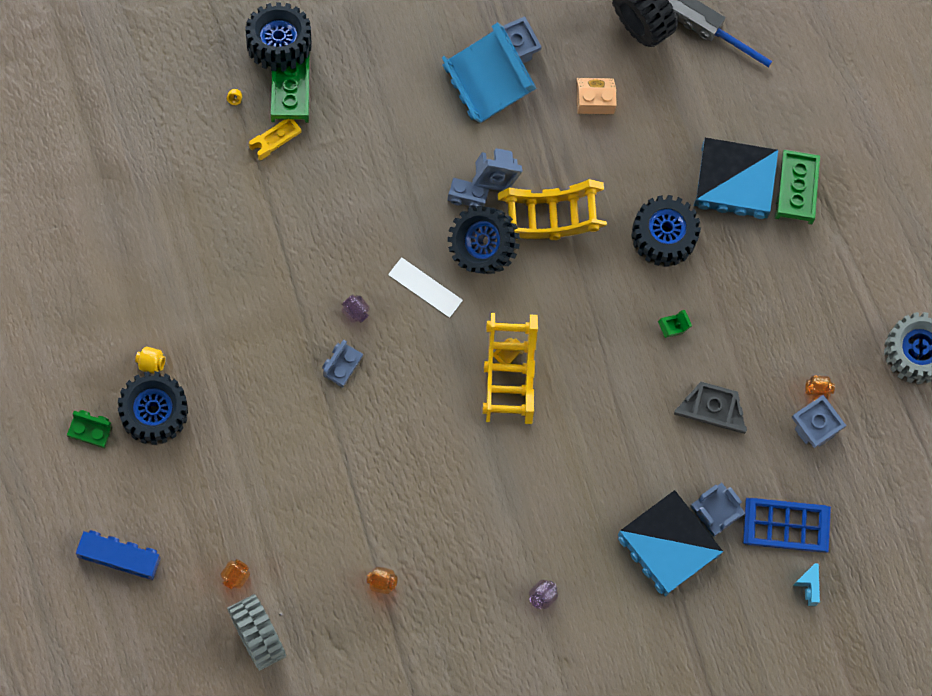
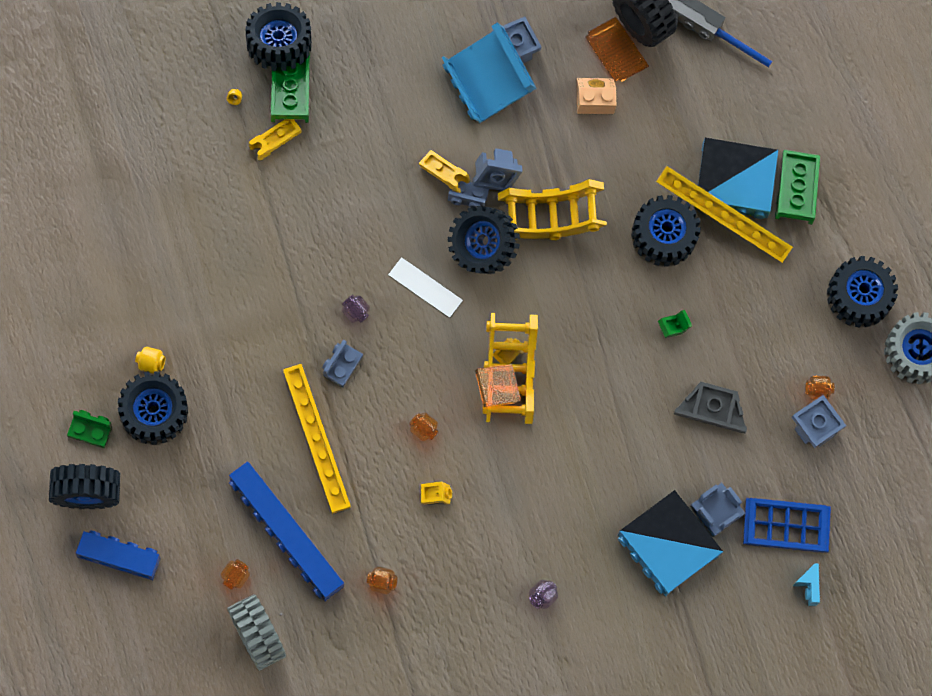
none -> black wheel [49,464,120,509]
none -> blue brick [229,461,344,601]
none -> yellow plate [283,364,351,514]
none -> clear orange head [409,412,438,441]
none -> yellow plate [419,150,470,193]
none -> yellow bracket [421,482,452,505]
none -> clear orange tile [475,364,521,407]
none -> clear orange window [585,17,649,82]
none -> yellow plate [656,165,793,263]
none -> black wheel [827,256,898,328]

